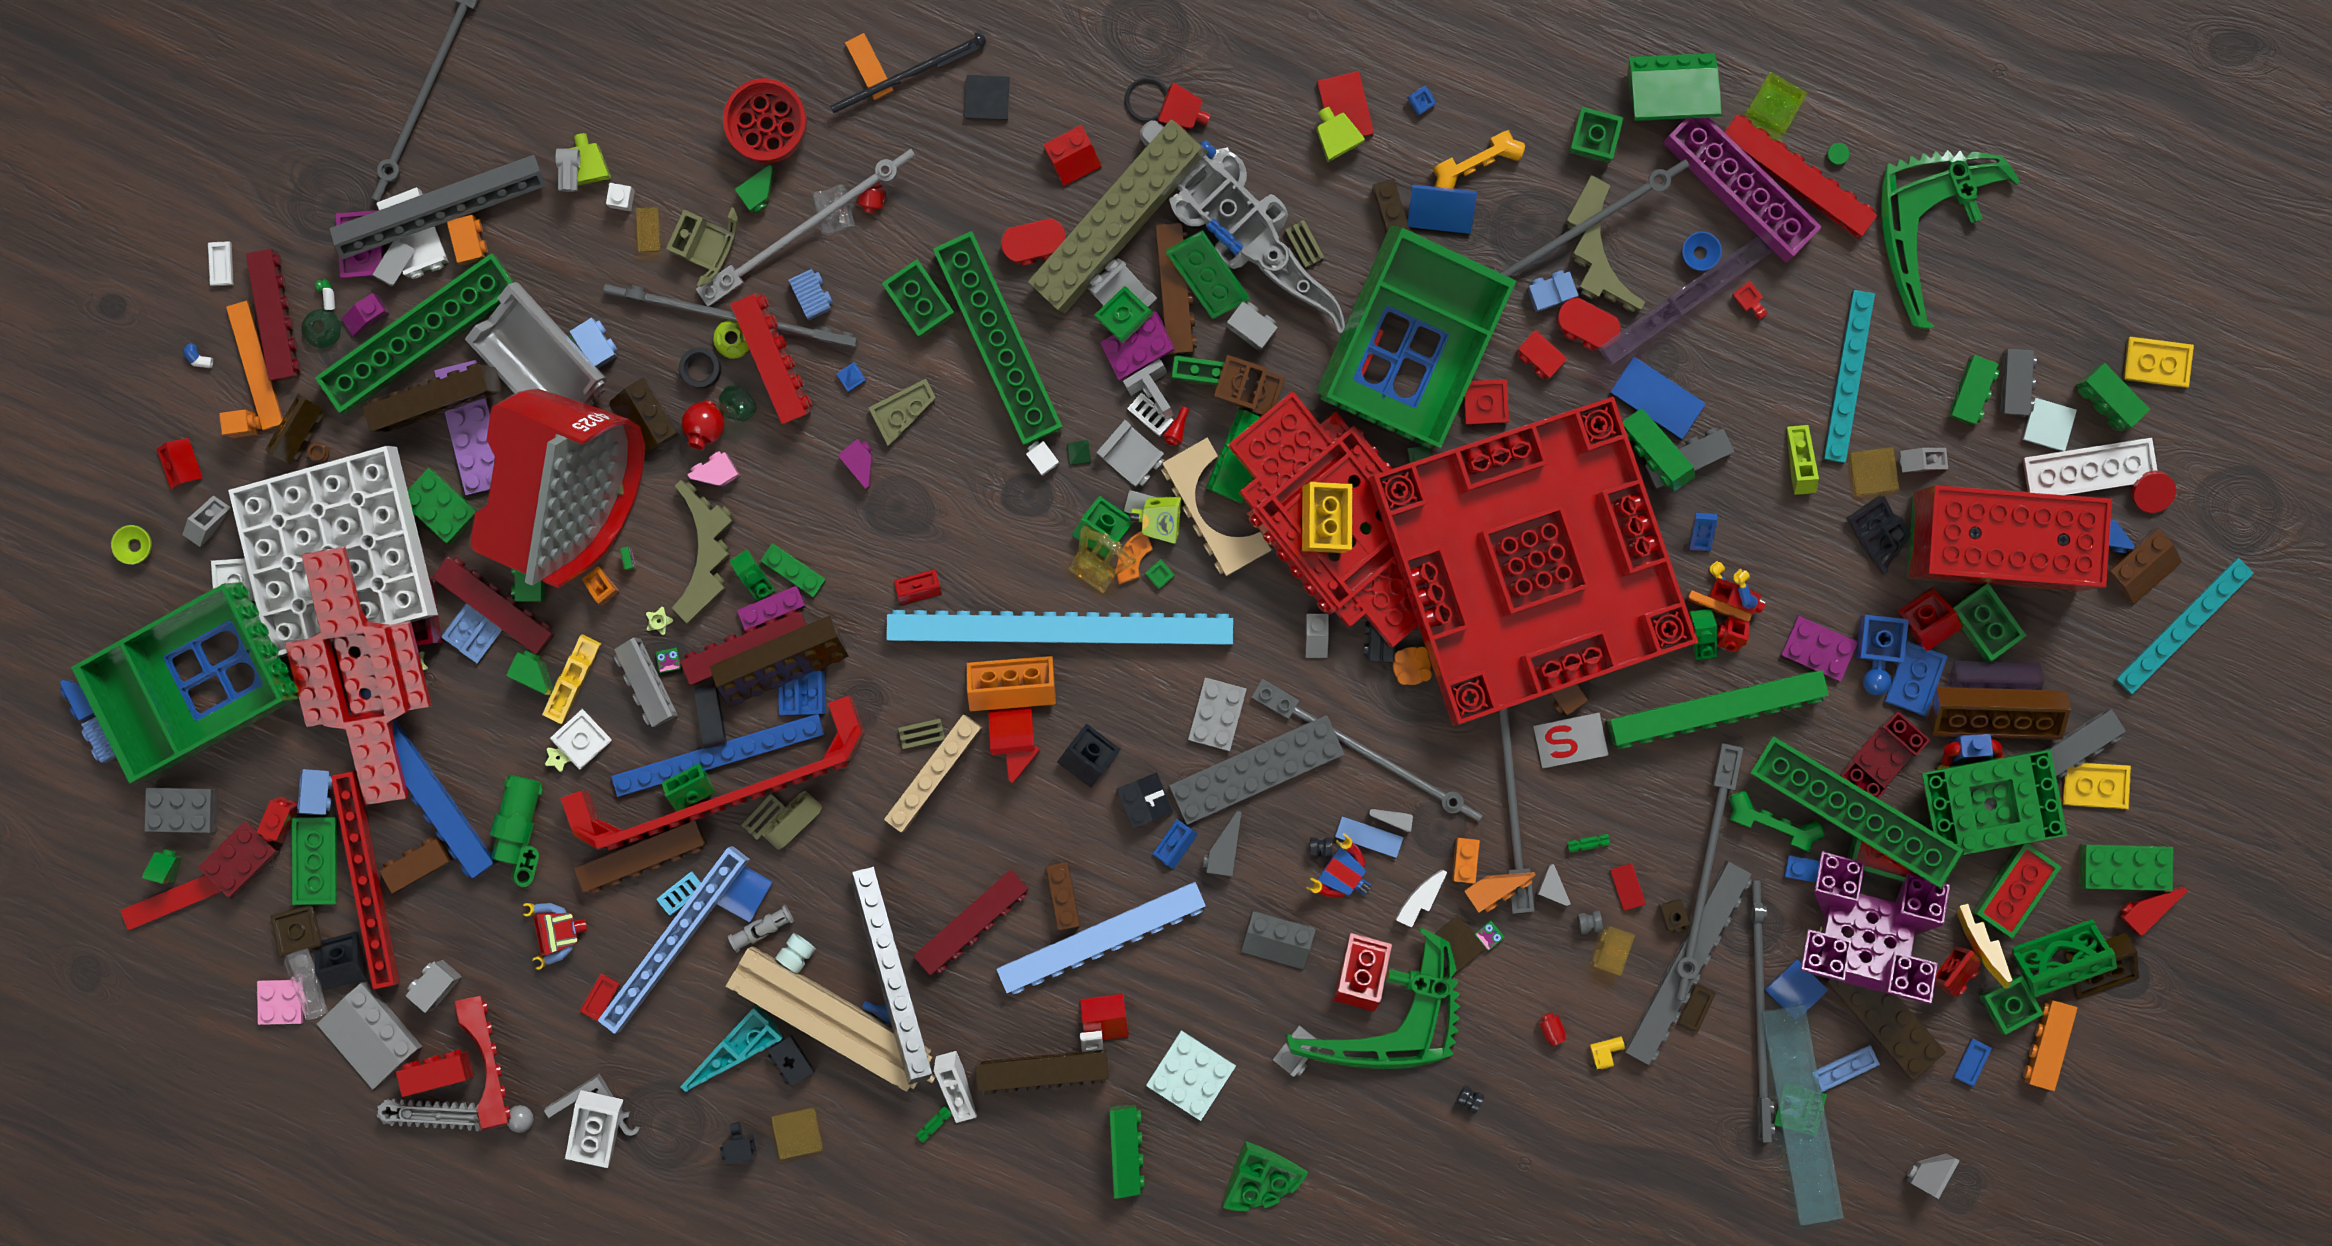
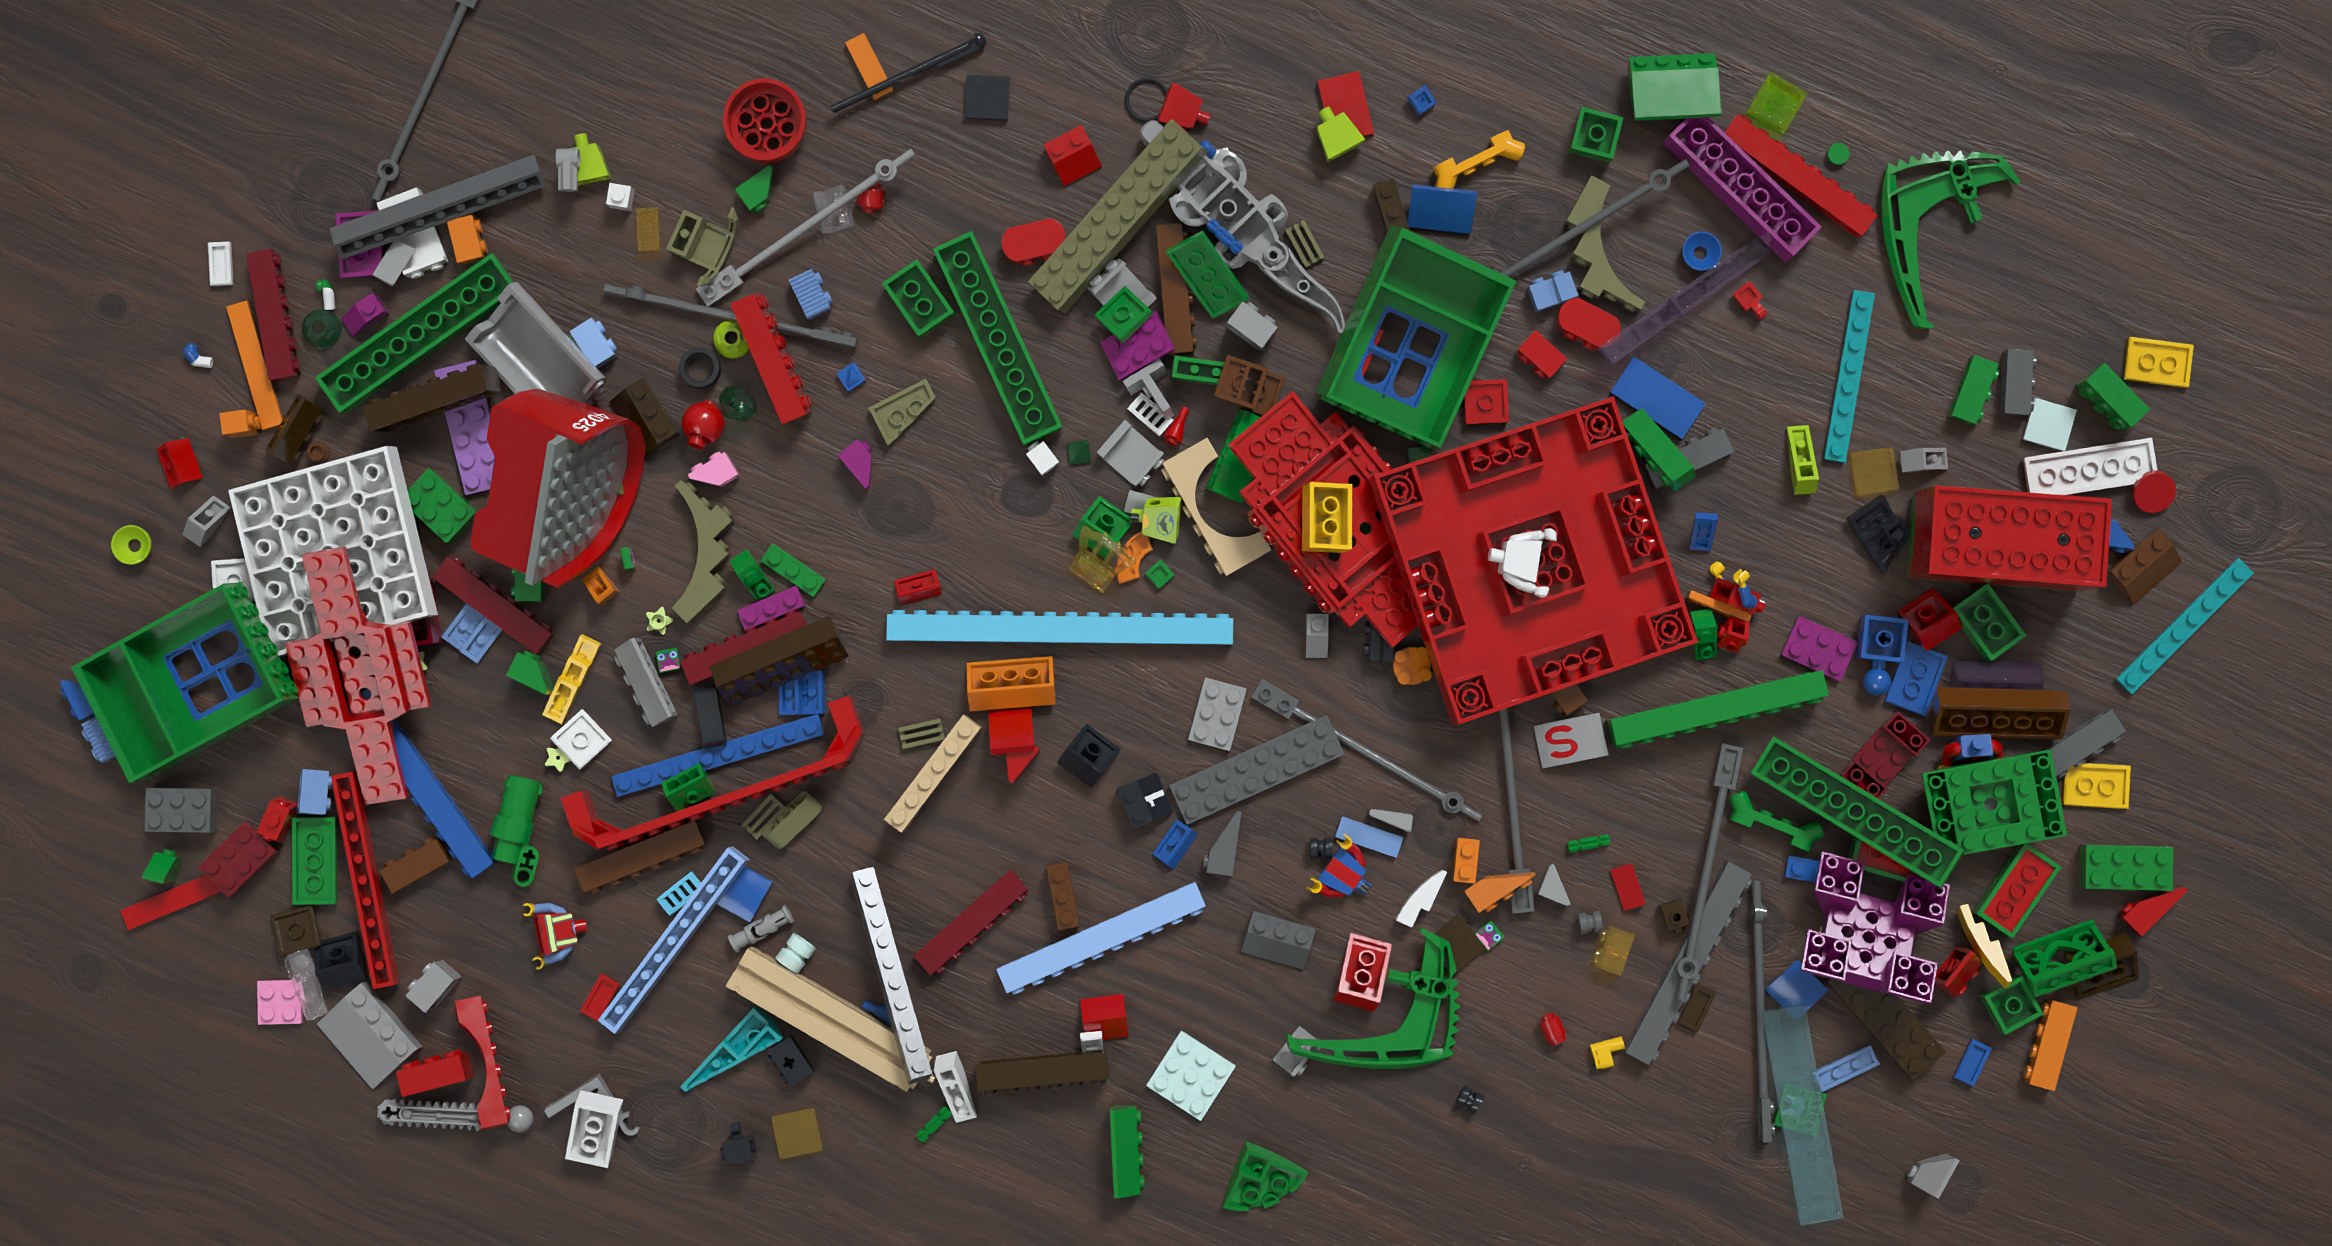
none -> white torso [1488,528,1556,598]

